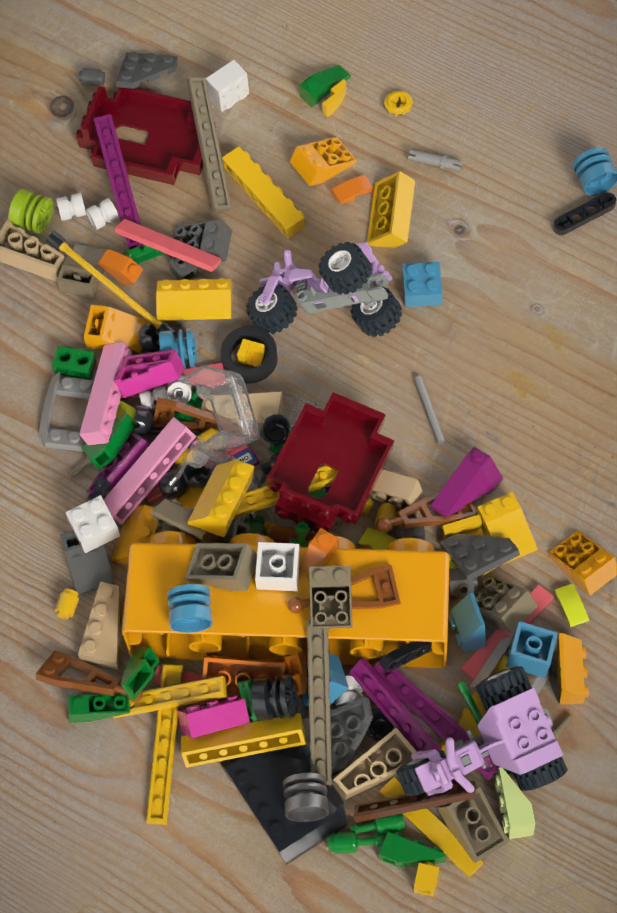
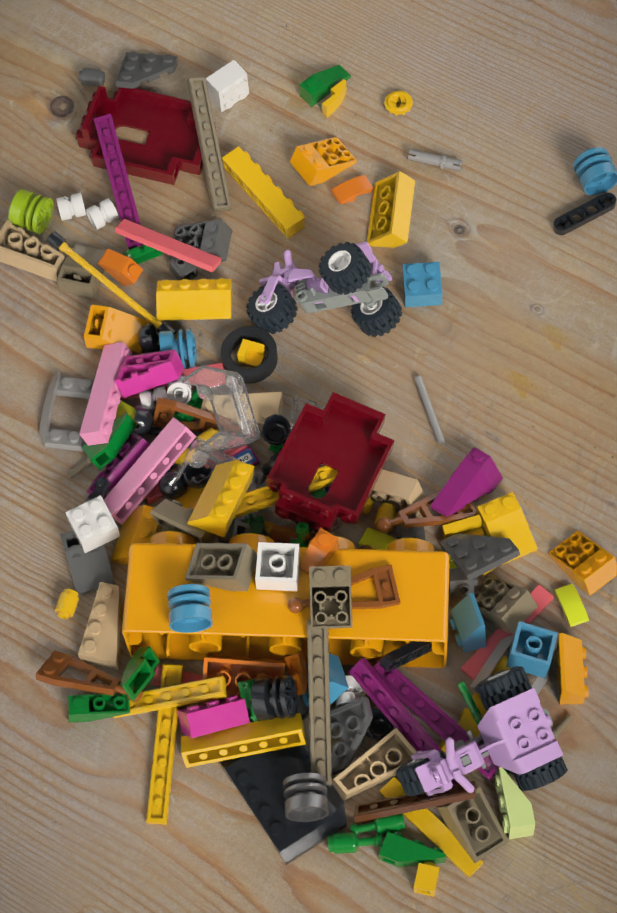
green brick [52,346,96,380] -> none

